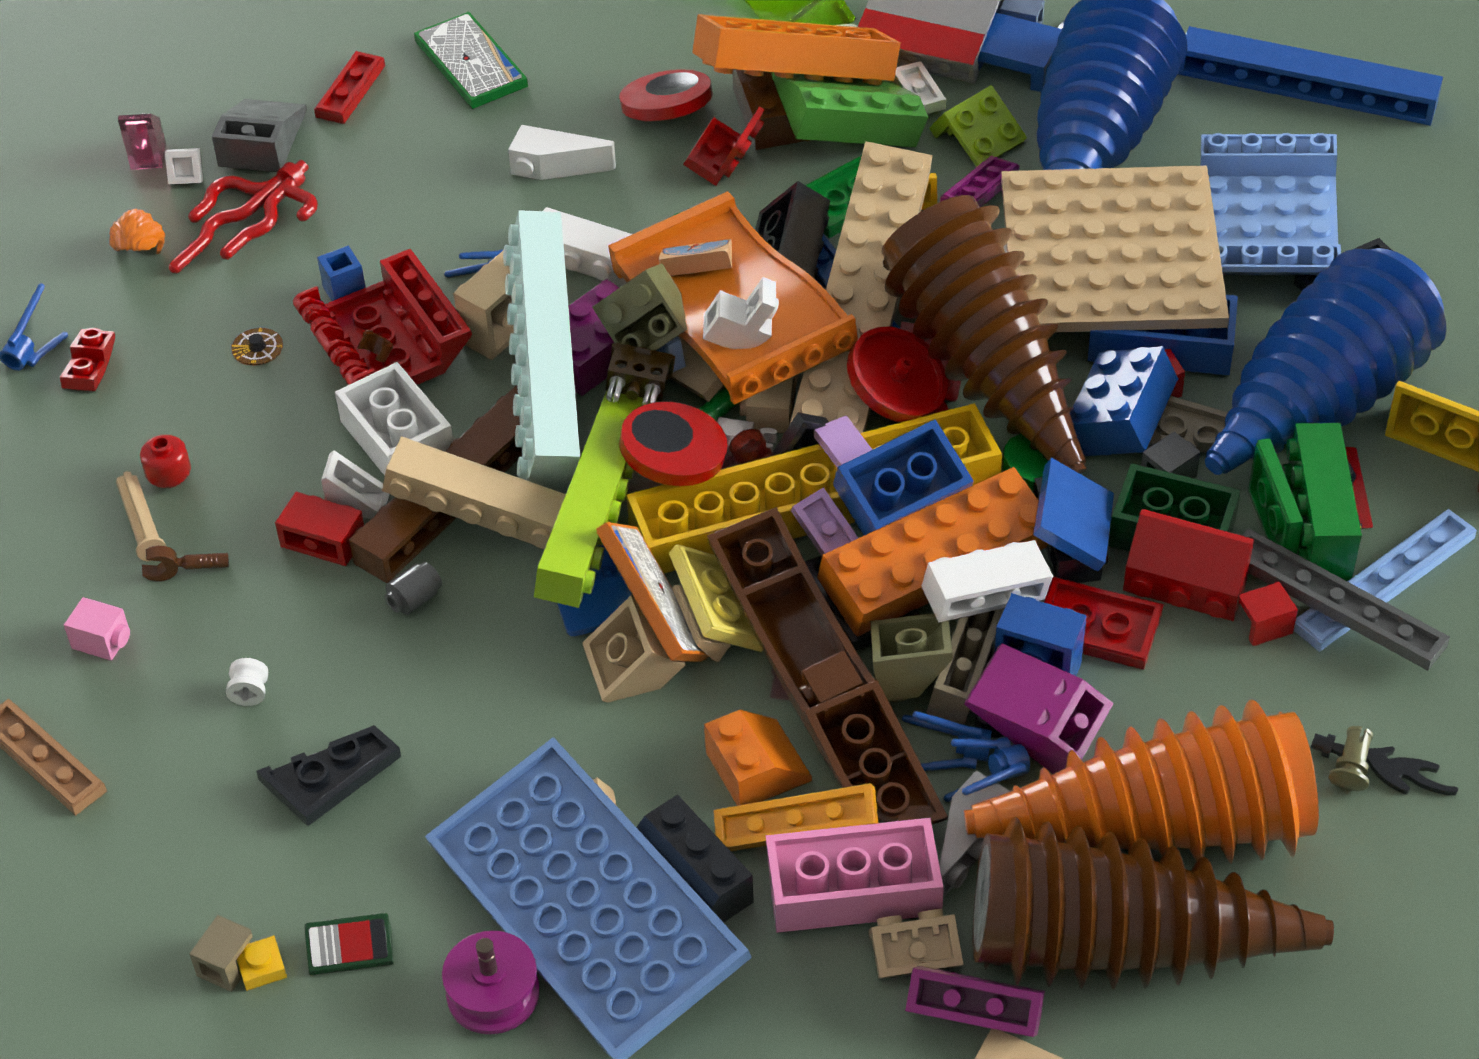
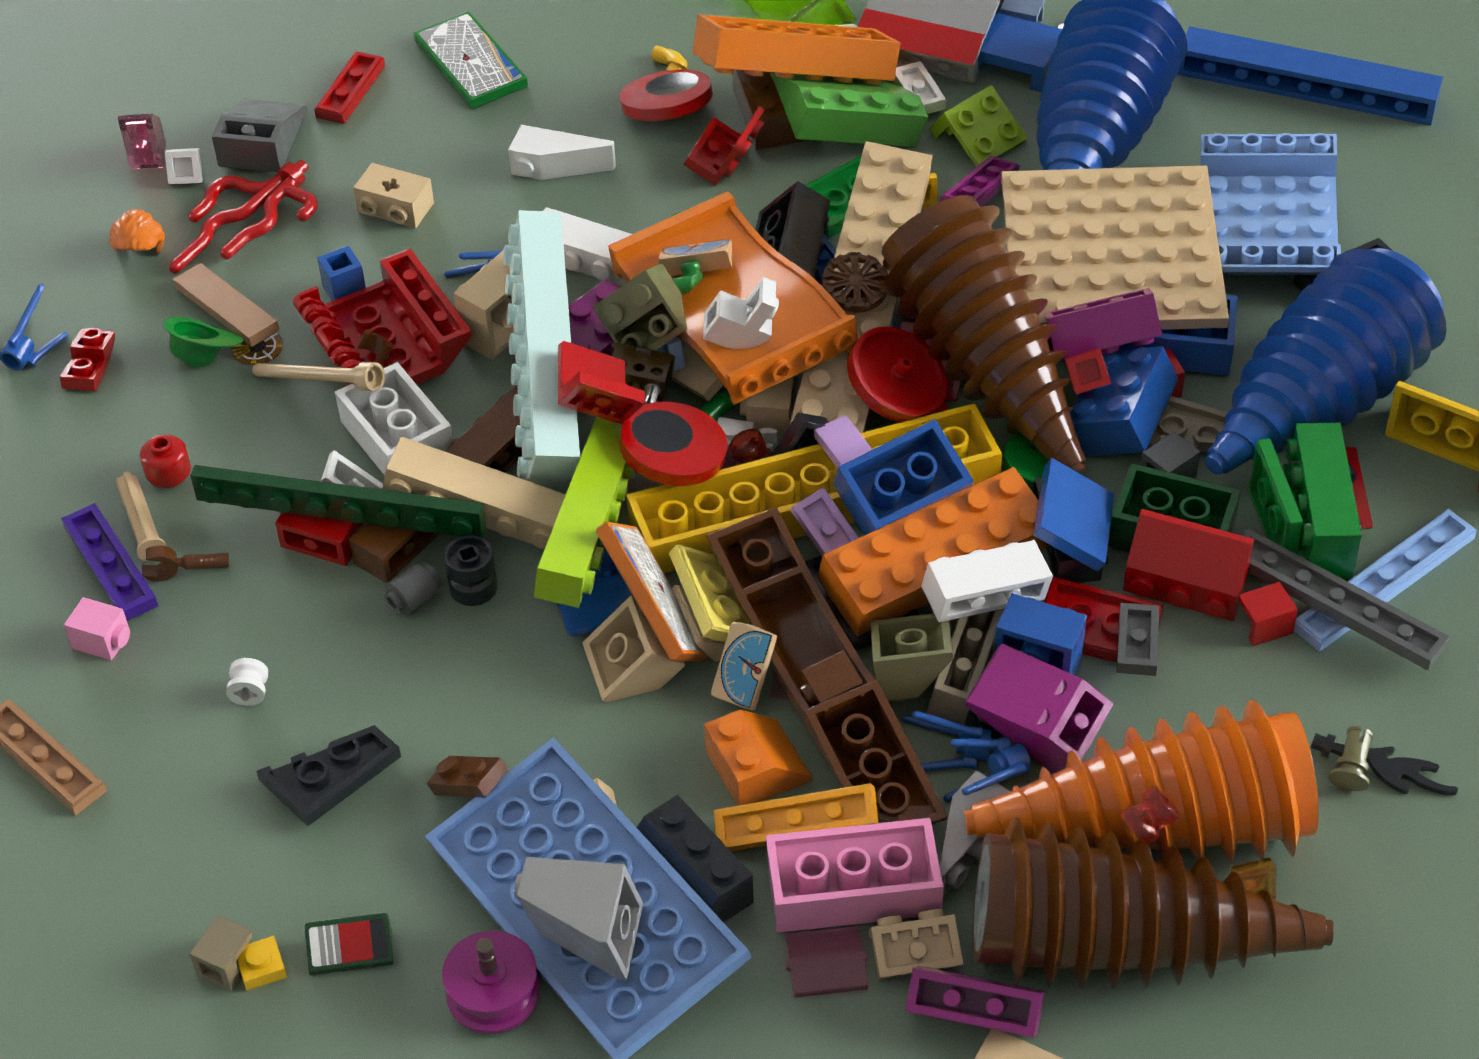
none -> dark purple plate [61,503,158,621]
none -> green piece [163,317,243,367]
none -> medium nougat tile [173,263,280,347]
none -> dark green plate [190,465,486,538]
none -> tan piece [252,362,385,391]
none -> tan brick [353,163,434,228]
none -> reddish brown plate [426,755,509,798]
none -> black wheel [443,535,498,606]
none -> light grey slope [514,857,643,980]
none -> red bracket [558,341,645,425]
none -> yellow arm [651,45,688,71]
none -> green arm [673,261,703,295]
none -> slope [711,622,777,710]
none -> clear pink piece [786,926,868,998]
none -> reddish brown wheel [822,252,888,313]
none -> magenta brick [1044,288,1162,363]
none -> red panel [1062,347,1111,394]
none -> dark grey plate [1116,603,1159,676]
none -> clear red wheel [1121,785,1182,845]
none -> clear orange plate [1230,857,1276,900]

